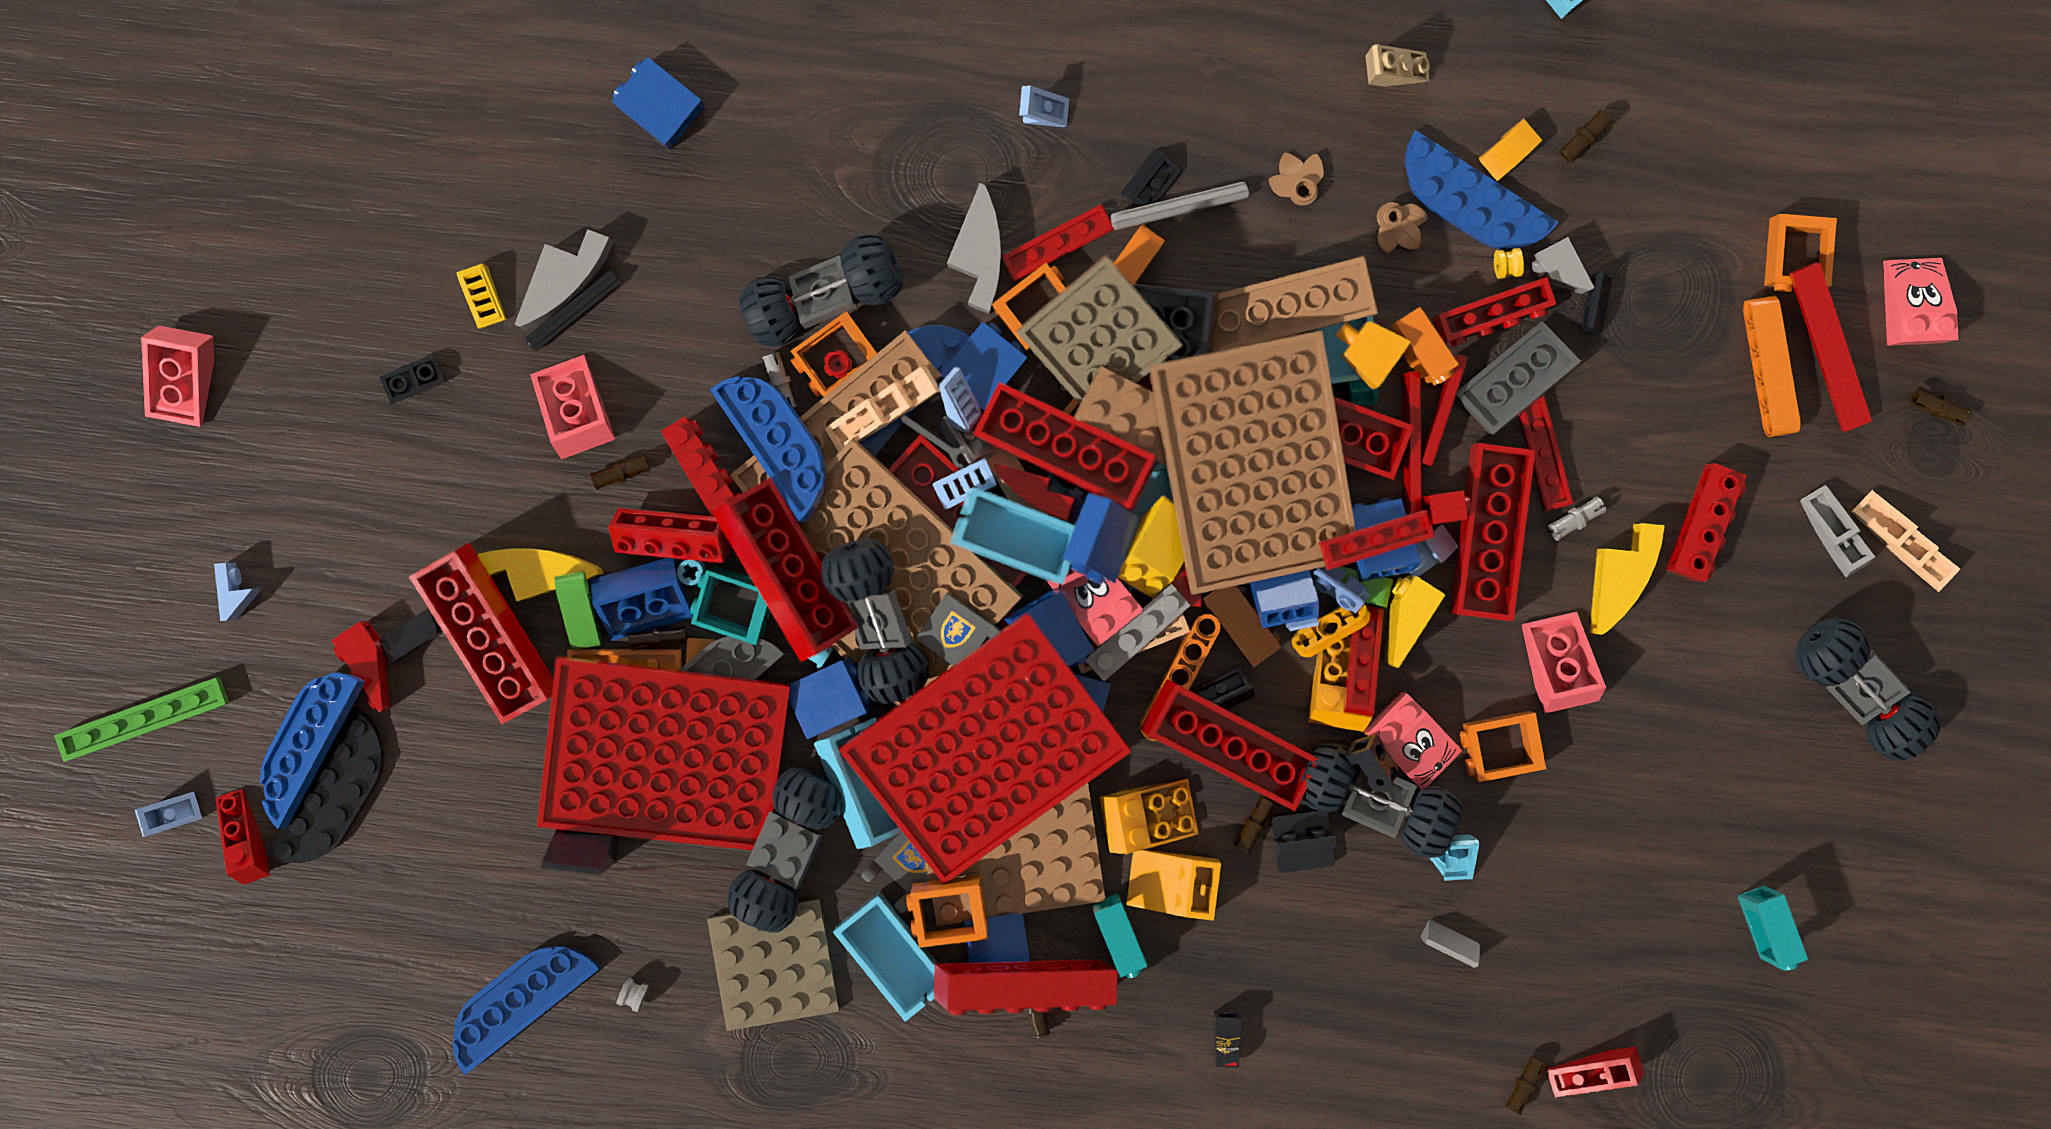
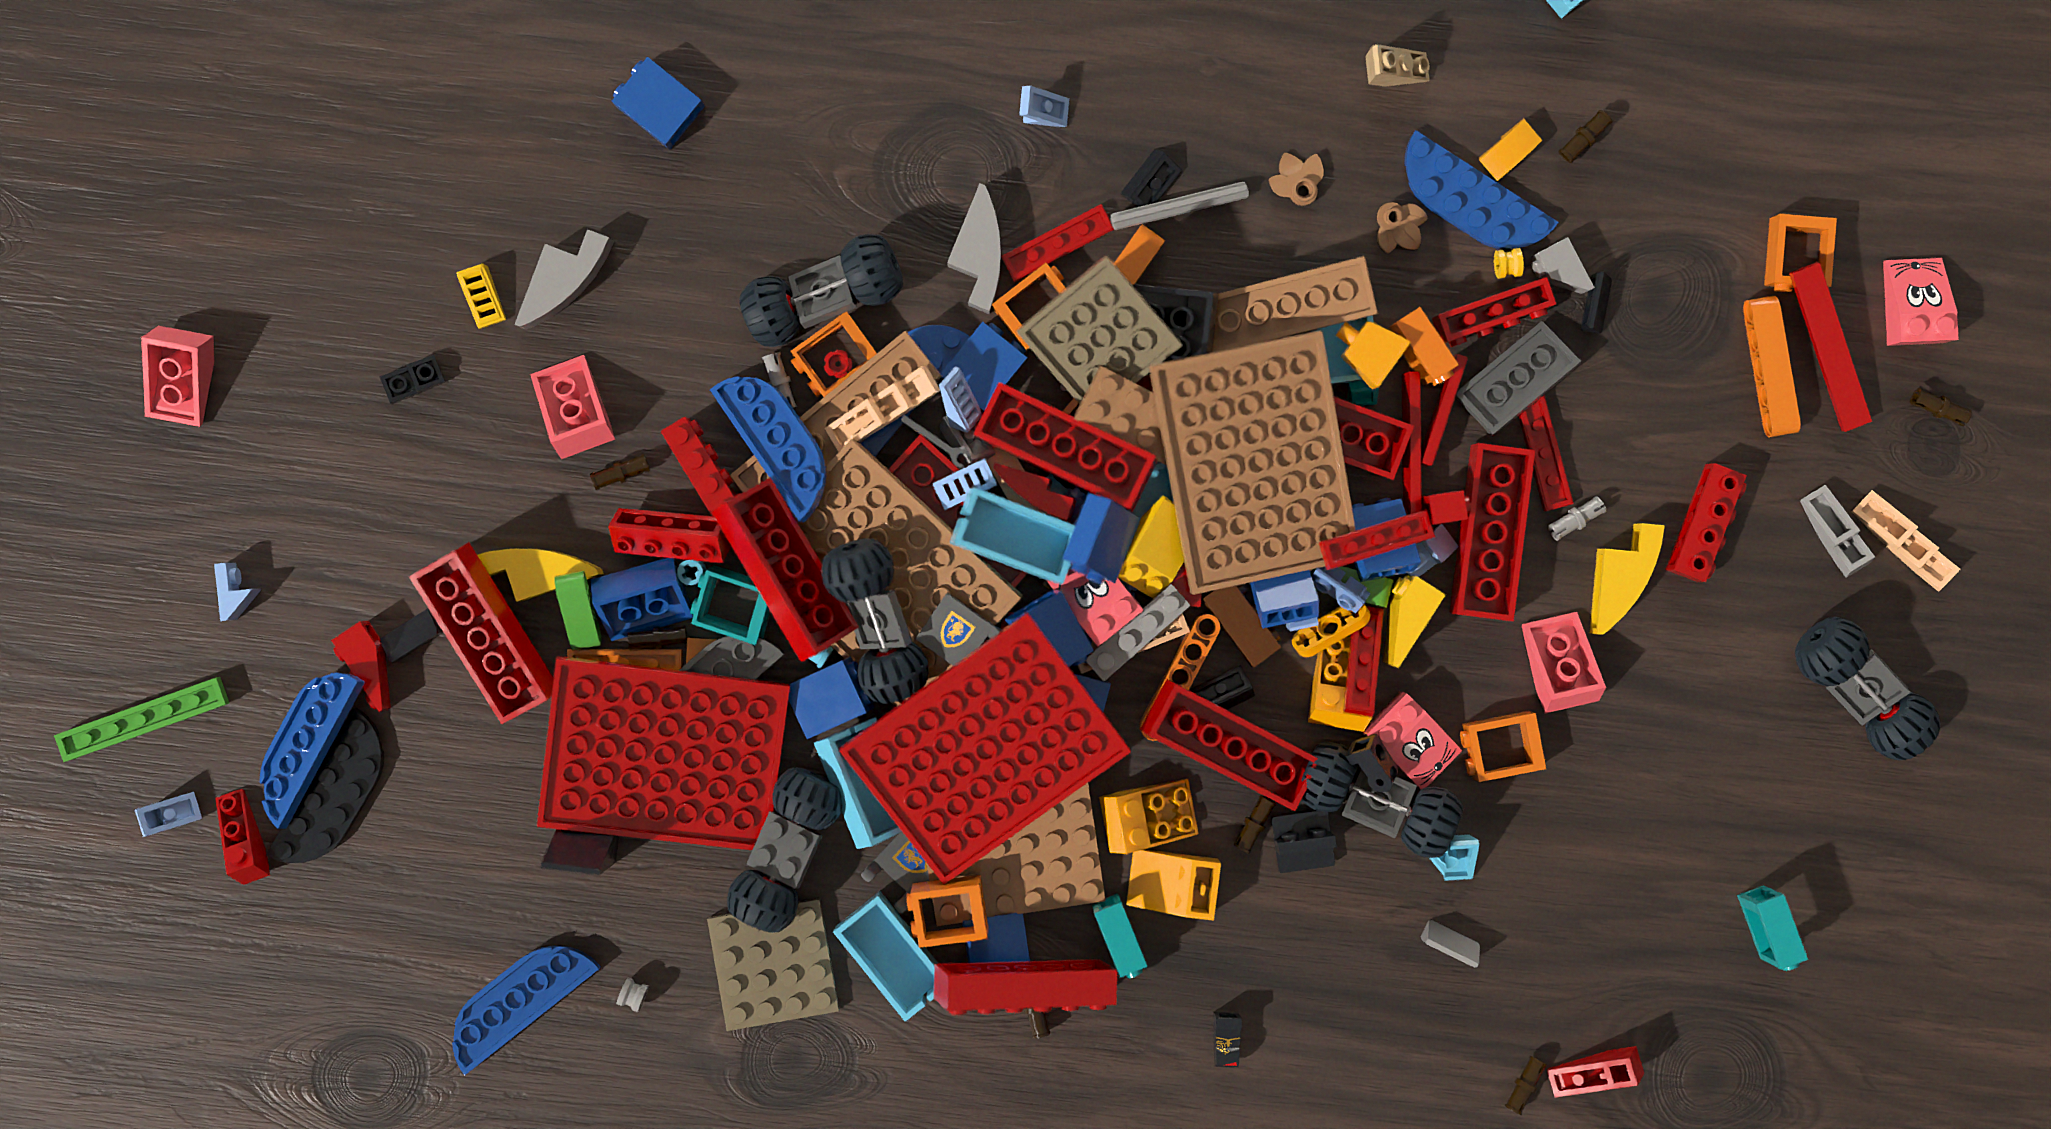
black axle [525,270,621,351] -> none

